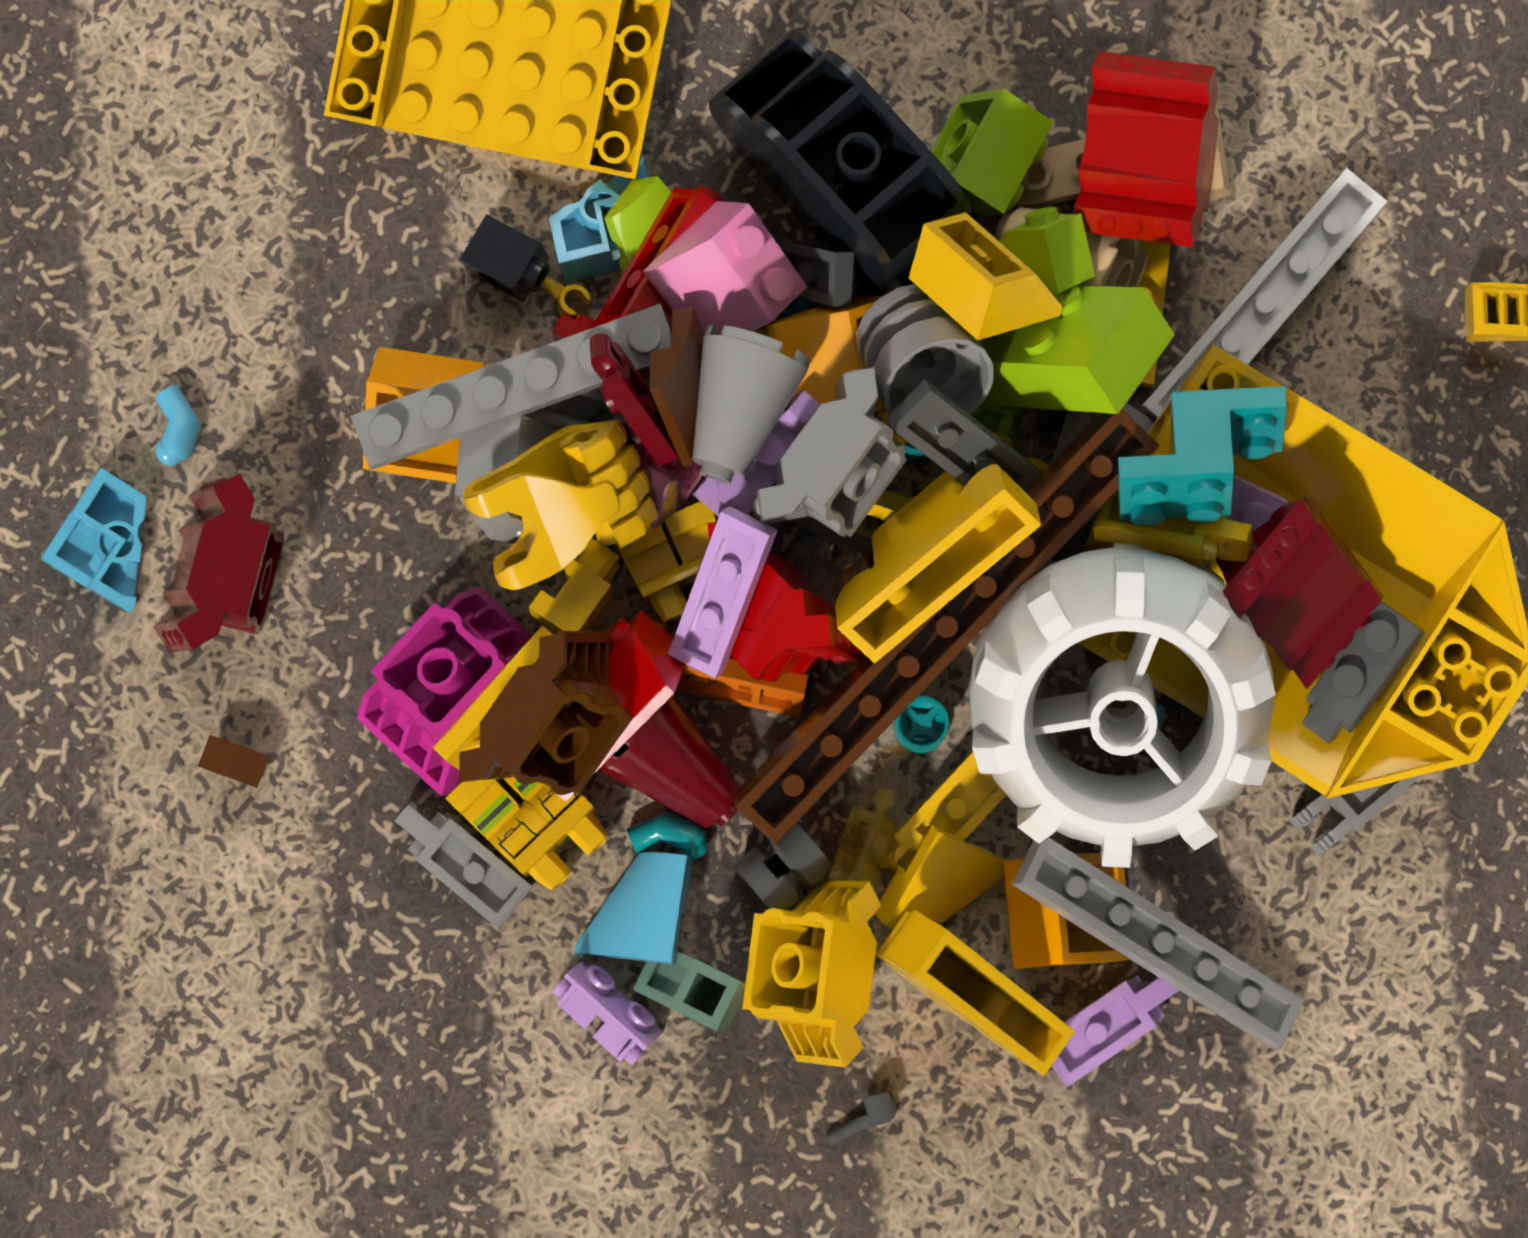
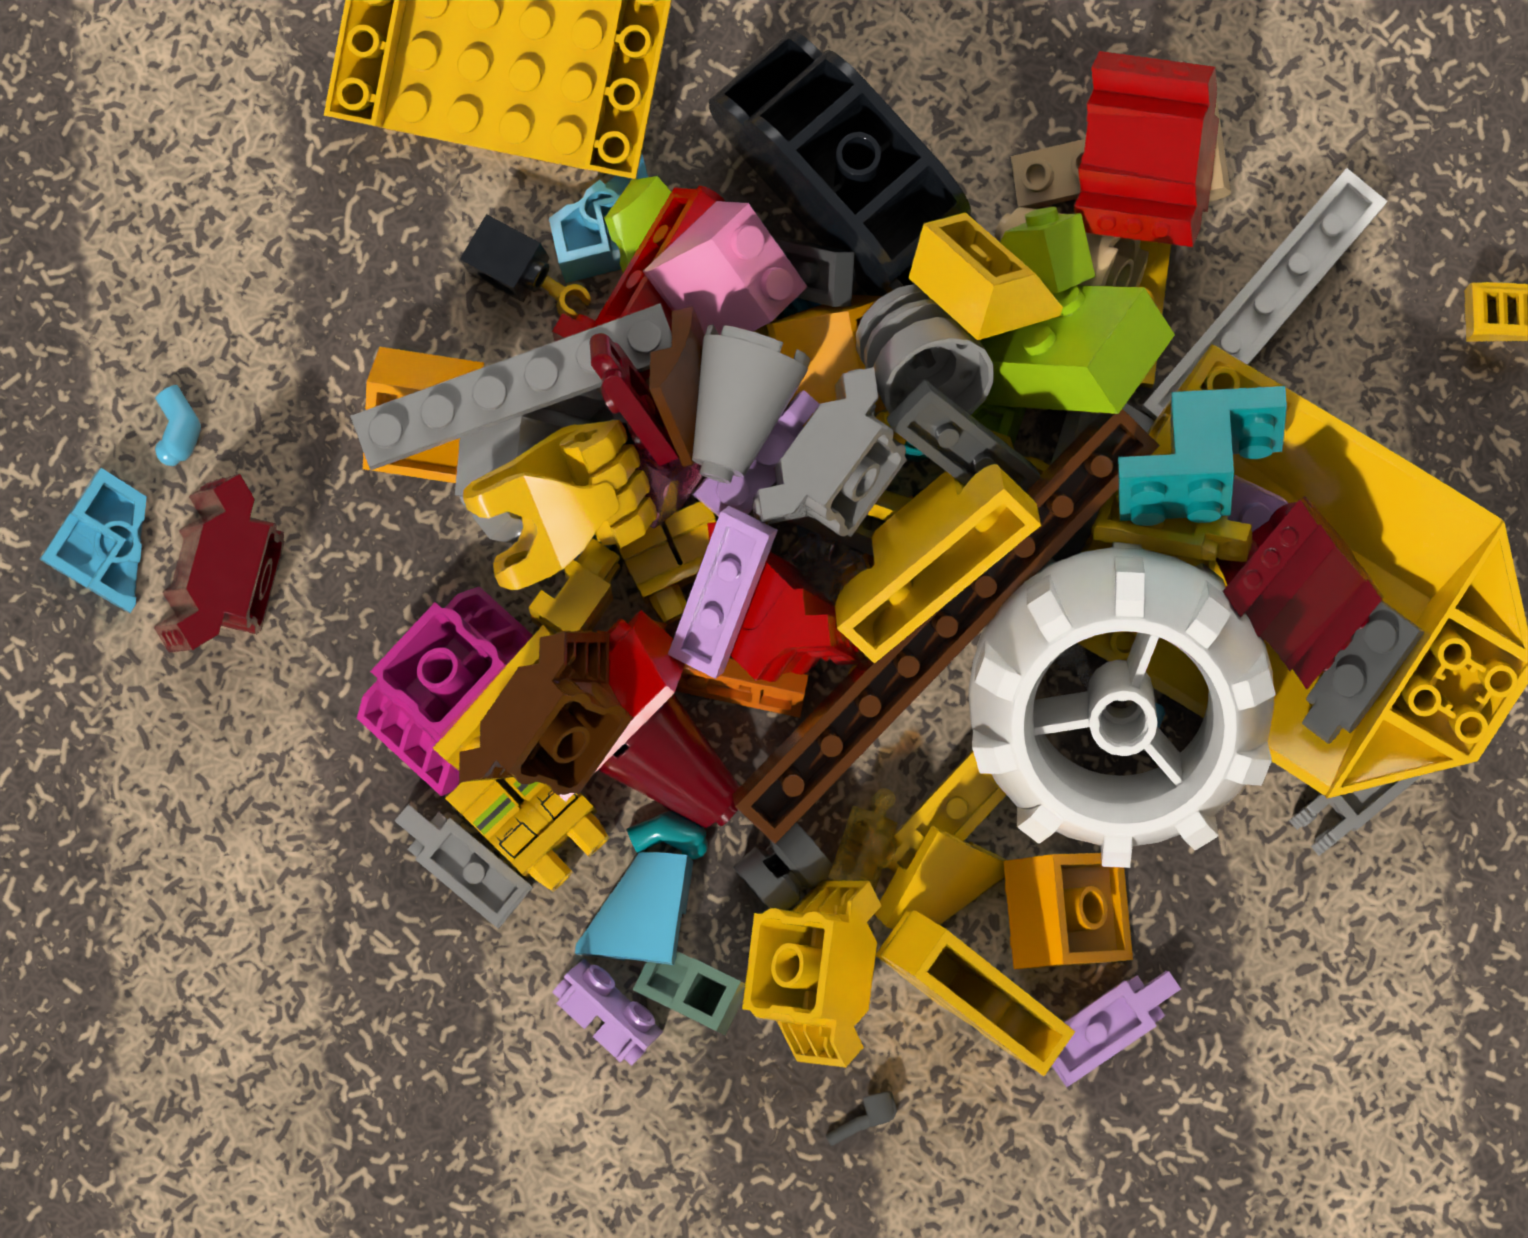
reddish brown piece [198,735,269,788] -> none
teal wheel [893,696,949,754] -> none
lime slope [930,88,1054,216] -> none
light grey plate [1012,837,1304,1049] -> none

